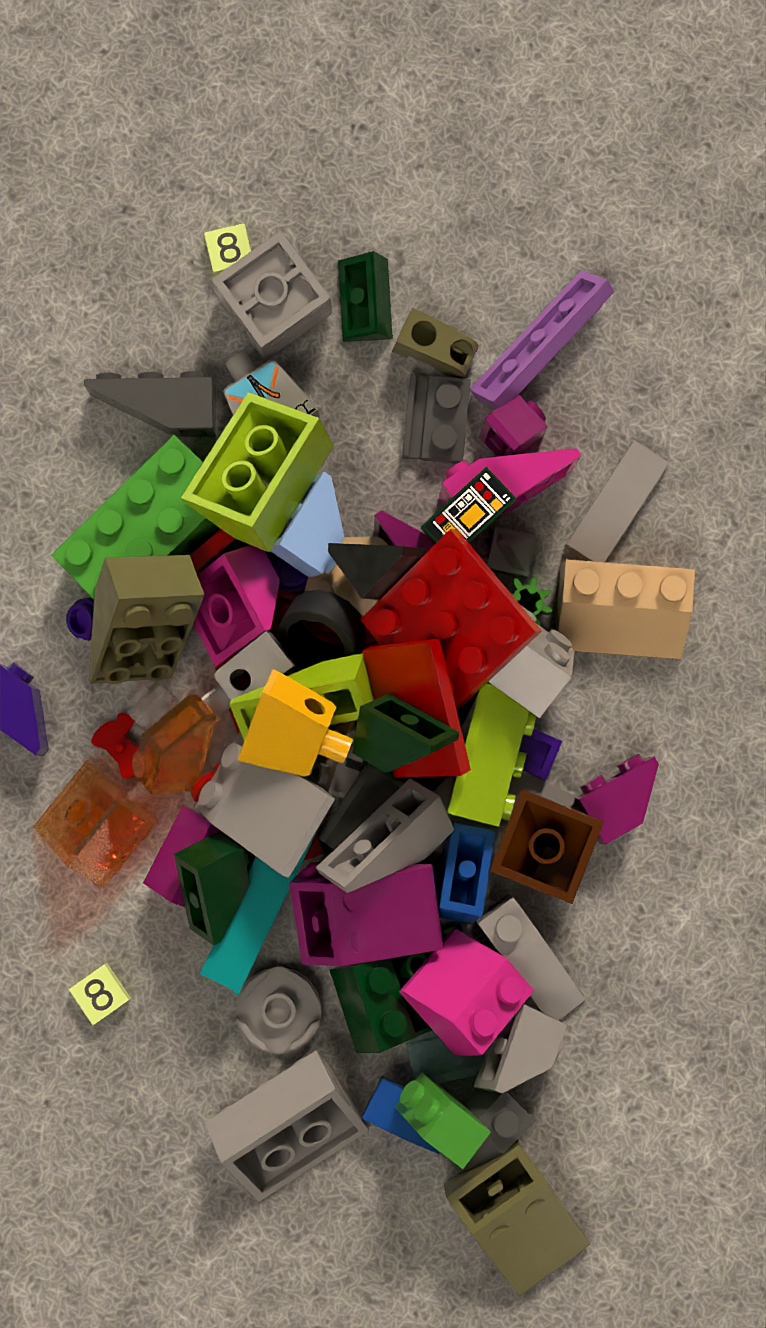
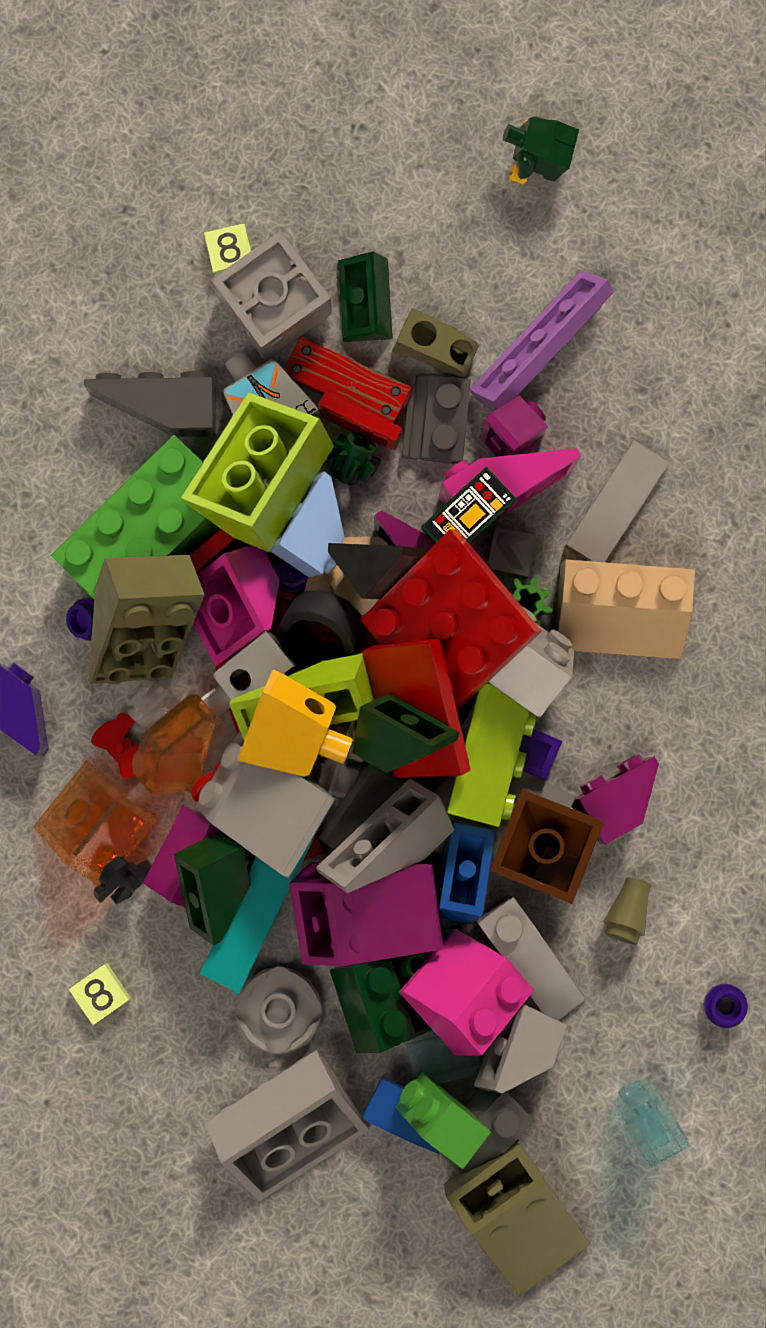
none -> black piece [94,856,152,904]
none -> red tile [283,336,413,425]
none -> red tile [319,392,402,450]
none -> dark green gear [327,432,381,485]
none -> dark green piece [502,116,579,185]
none -> olive cone [603,877,651,945]
none -> clear light blue slope [612,1080,691,1168]
none -> dark purple plate [703,984,748,1028]

